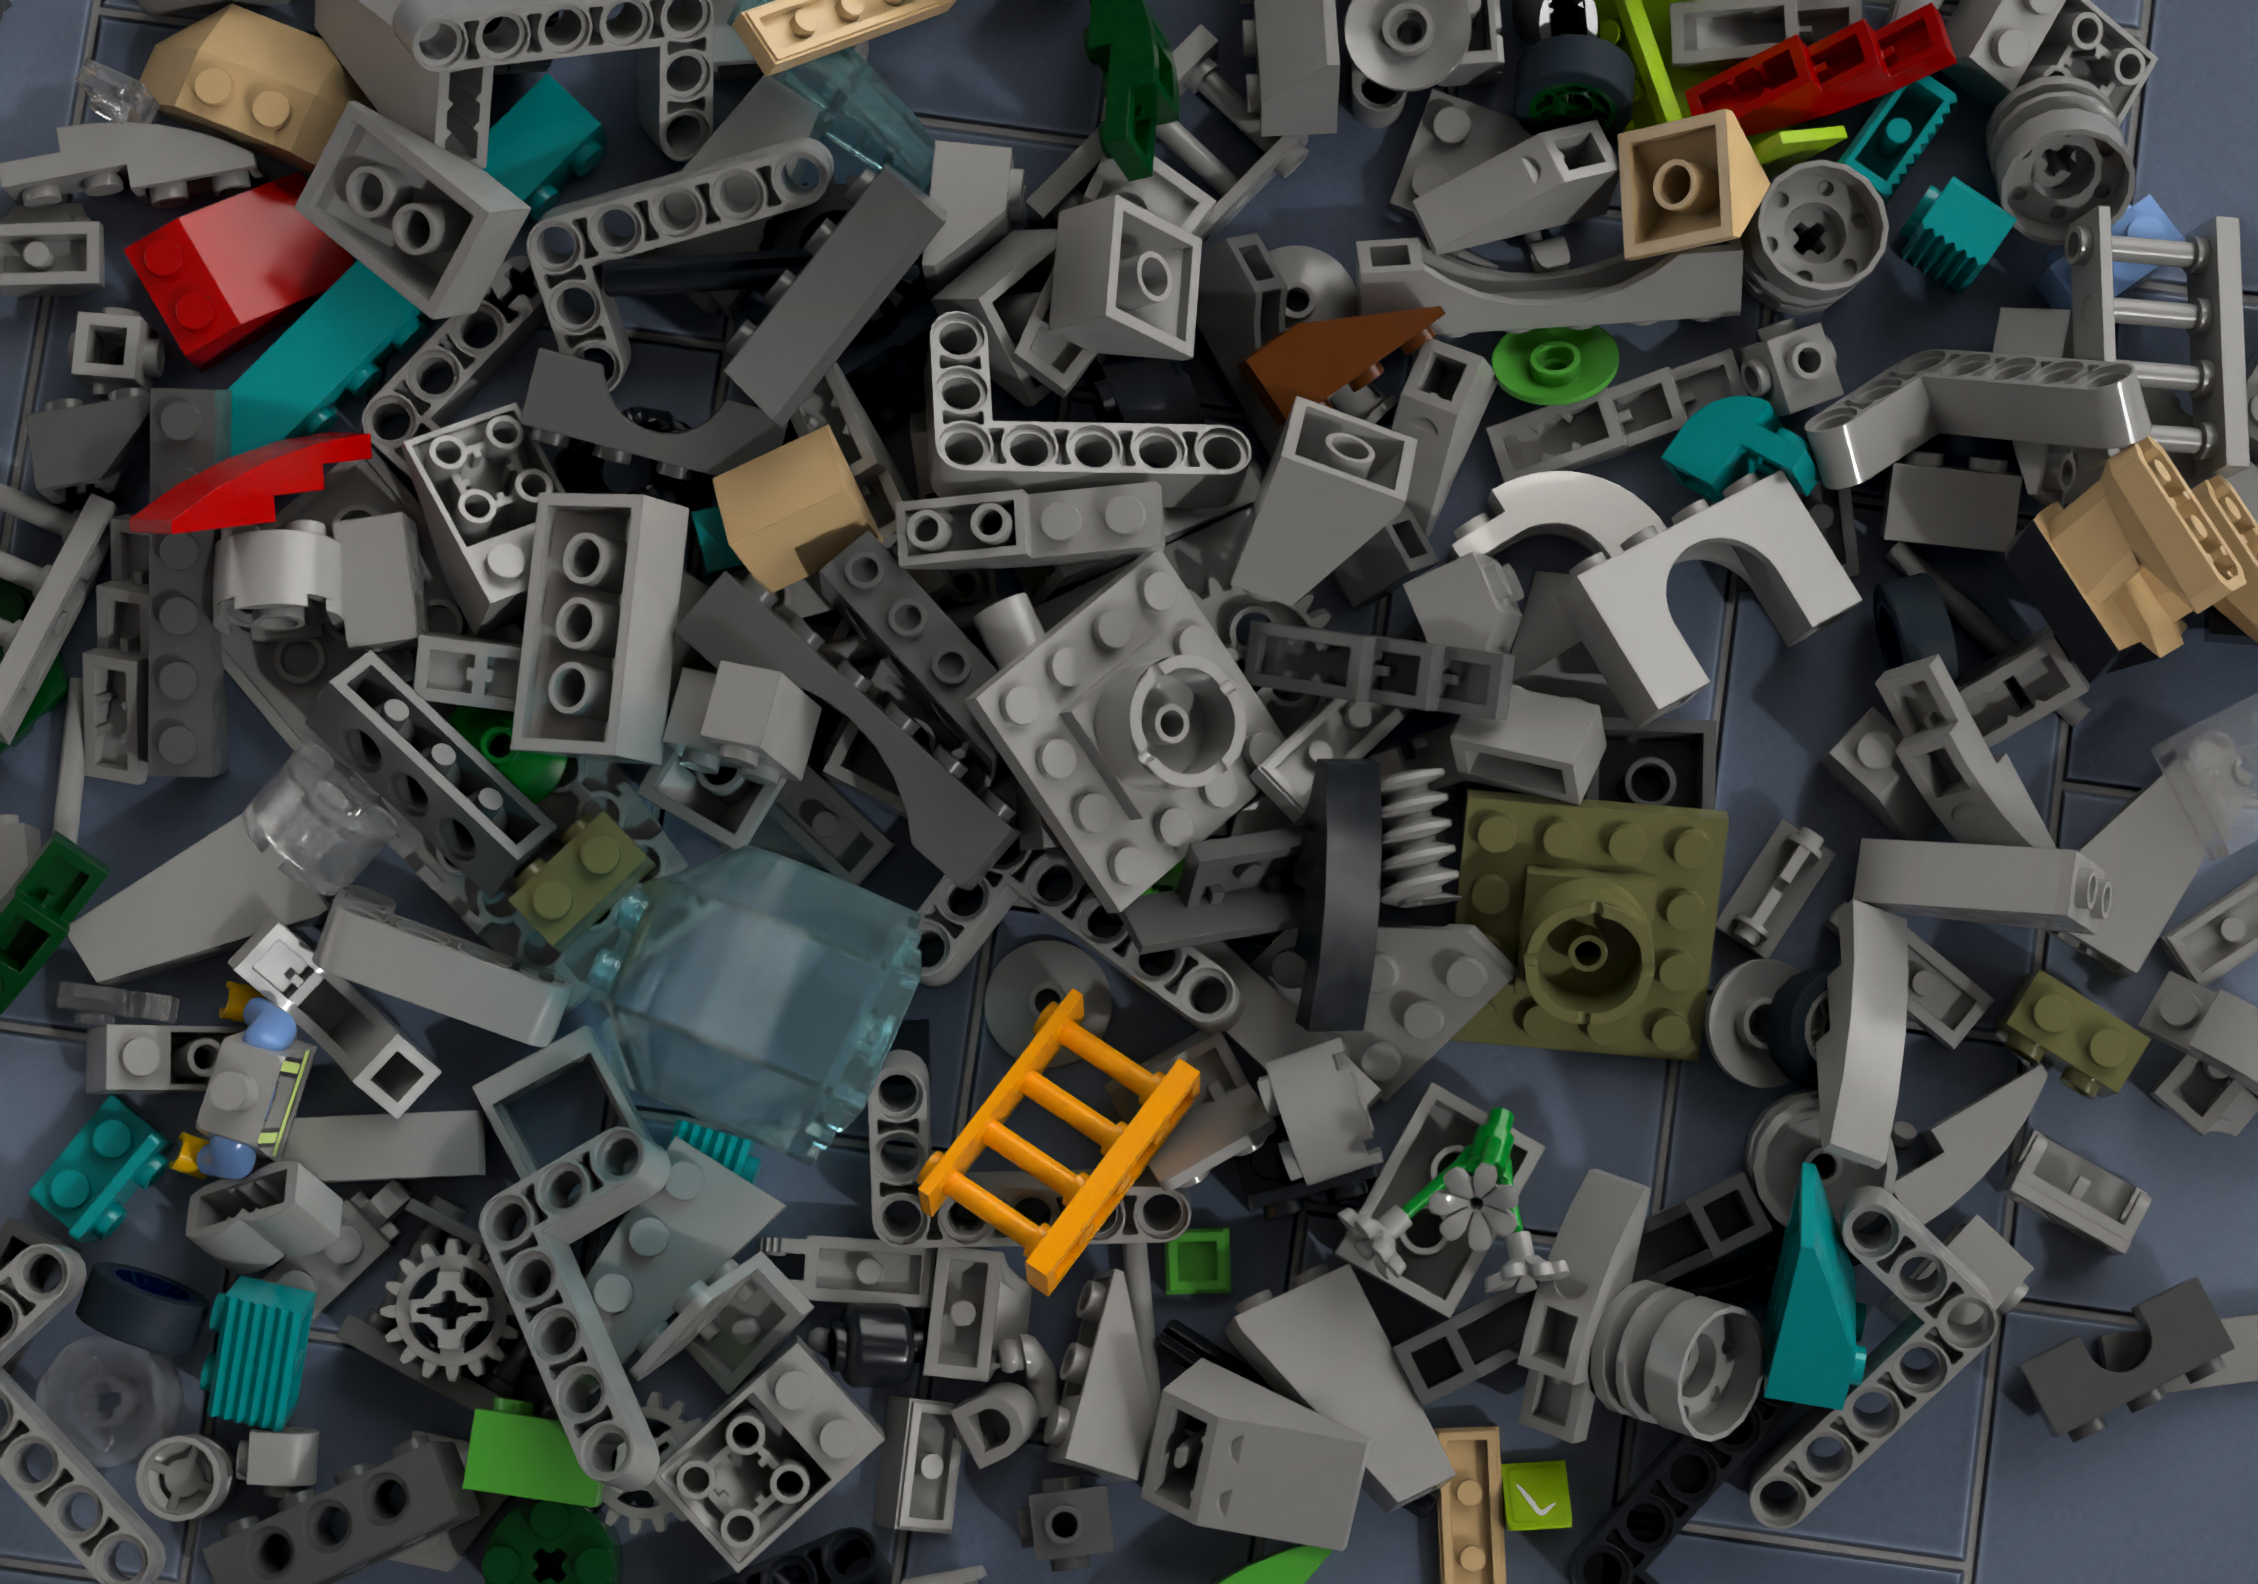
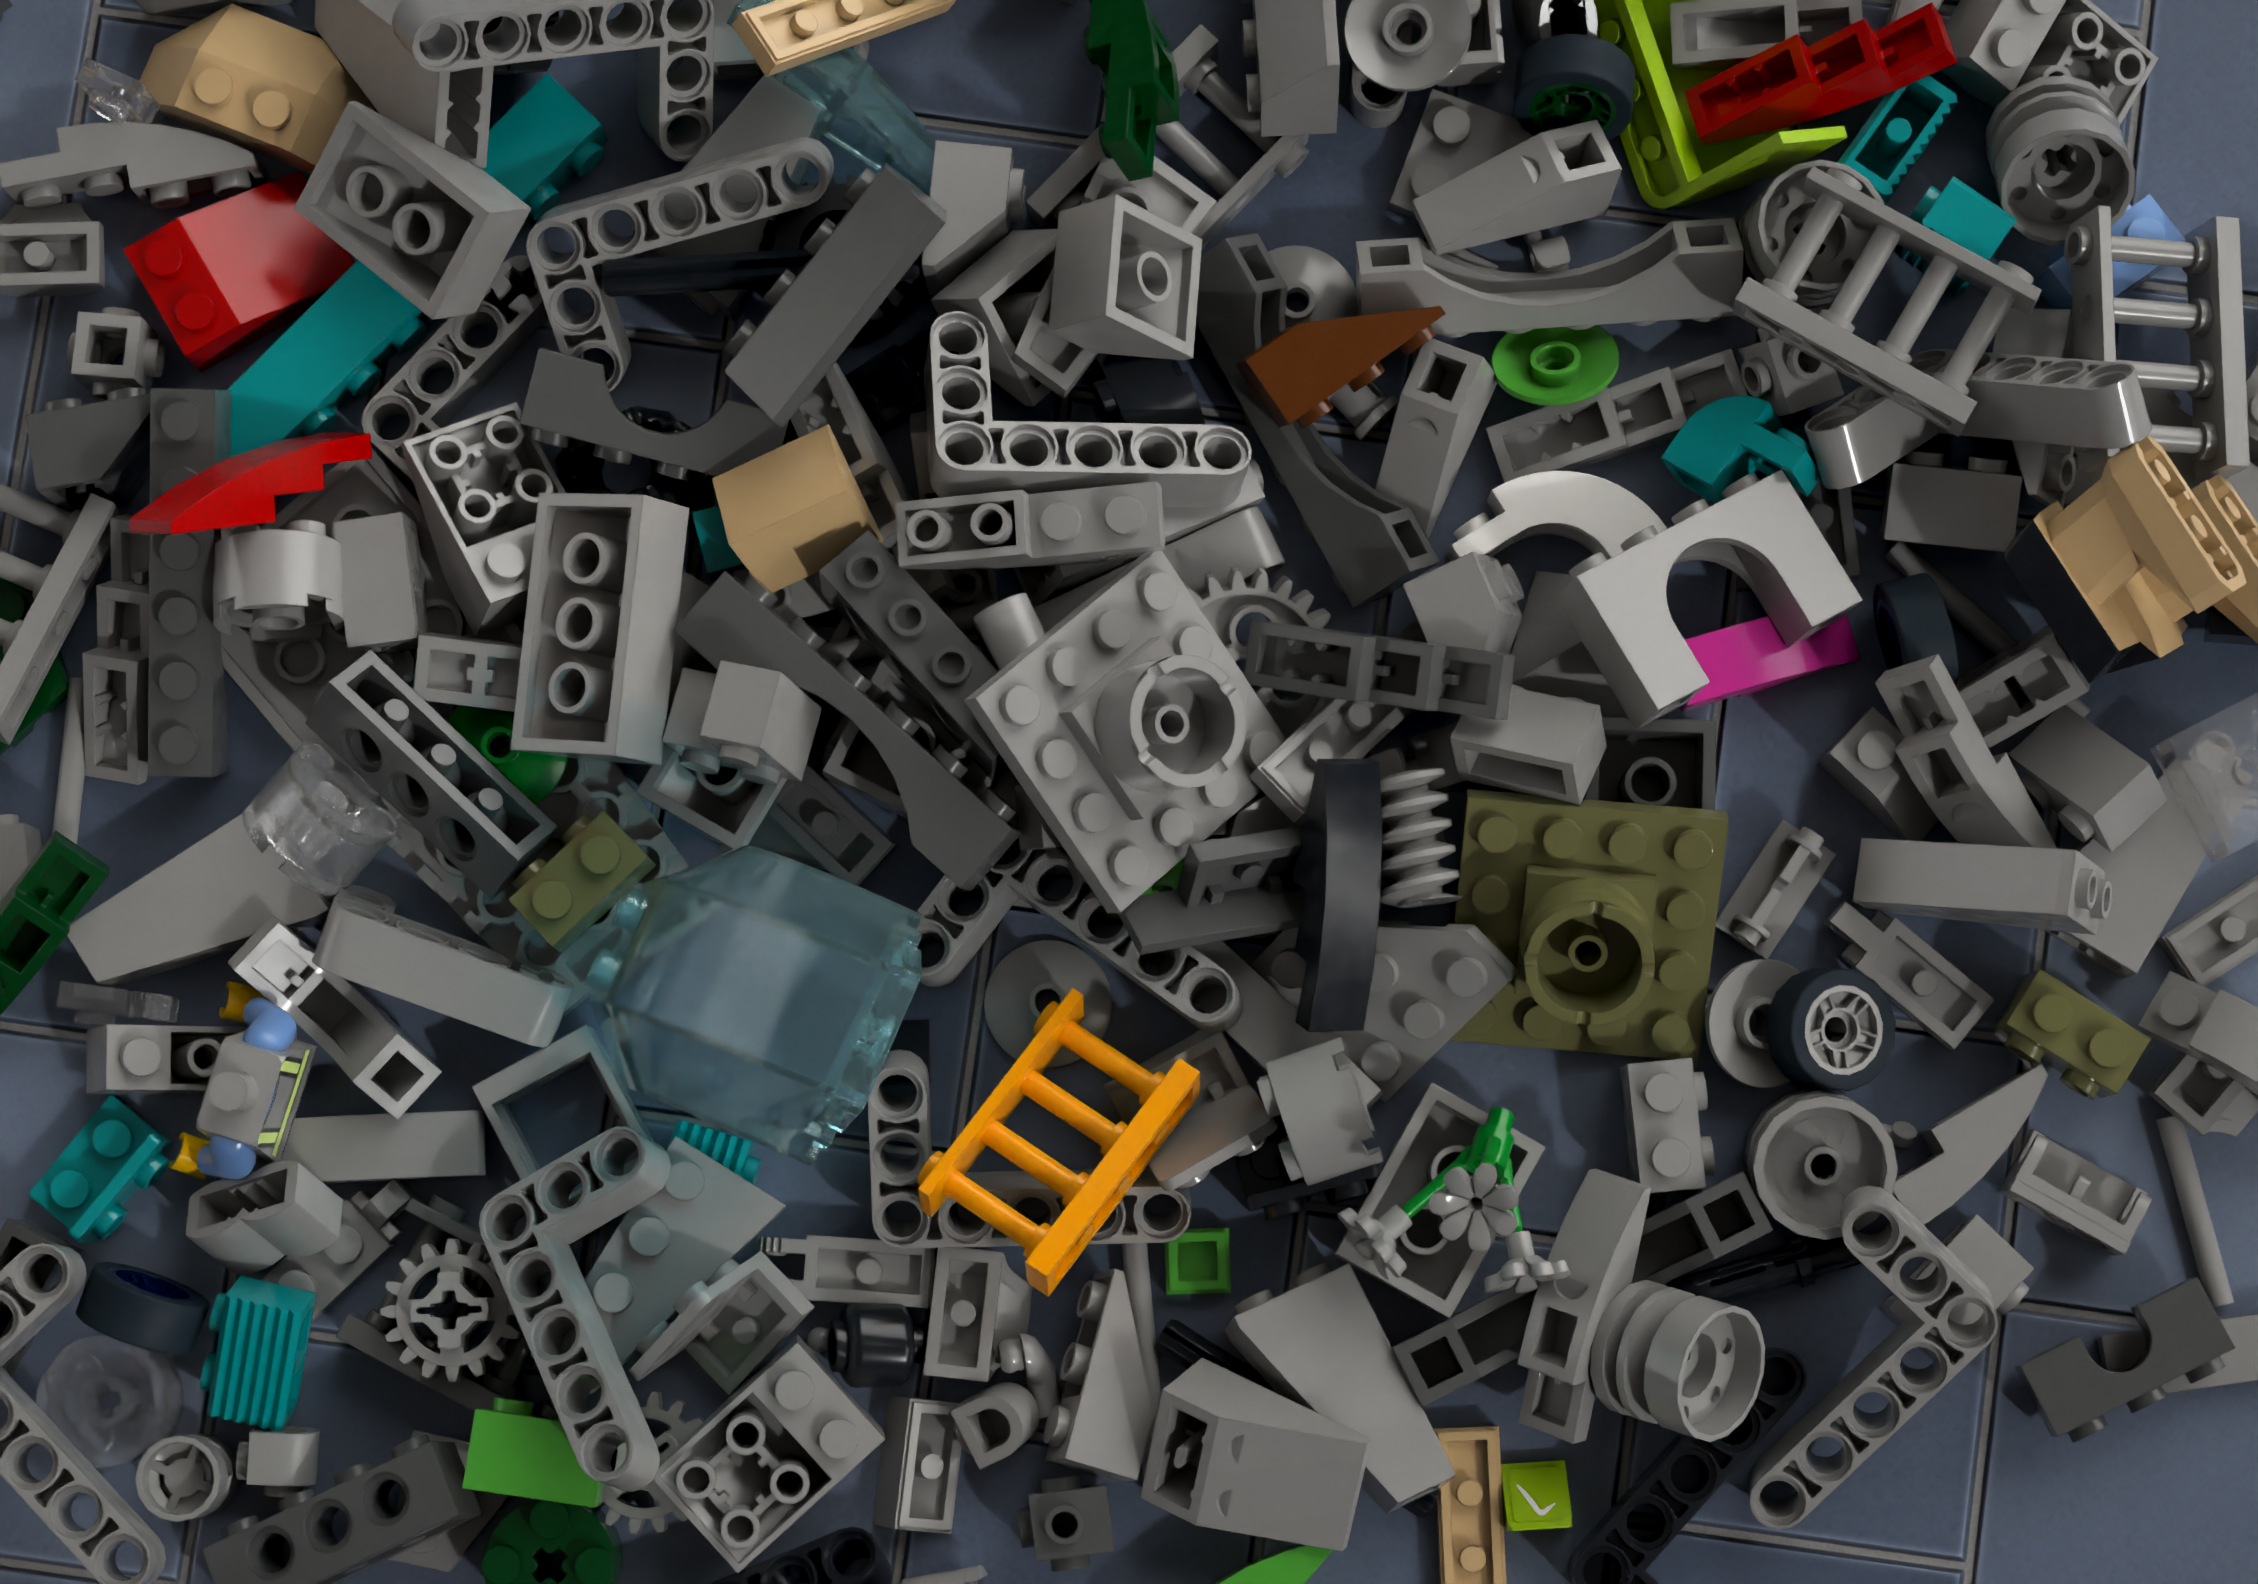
light grey slope [1230,396,1418,607] -> none
tan slope [1617,109,1771,261] -> none
teal slope [1764,1162,1866,1411] -> none
light grey slope [1816,899,1909,1170] -> none
none -> light grey brick [1619,1058,1715,1195]
none -> dark pink slope [1680,615,1861,713]
none -> light grey fence [1733,166,2042,437]
none -> light grey brick [2008,705,2168,853]
none -> light grey bar [2156,1116,2234,1307]

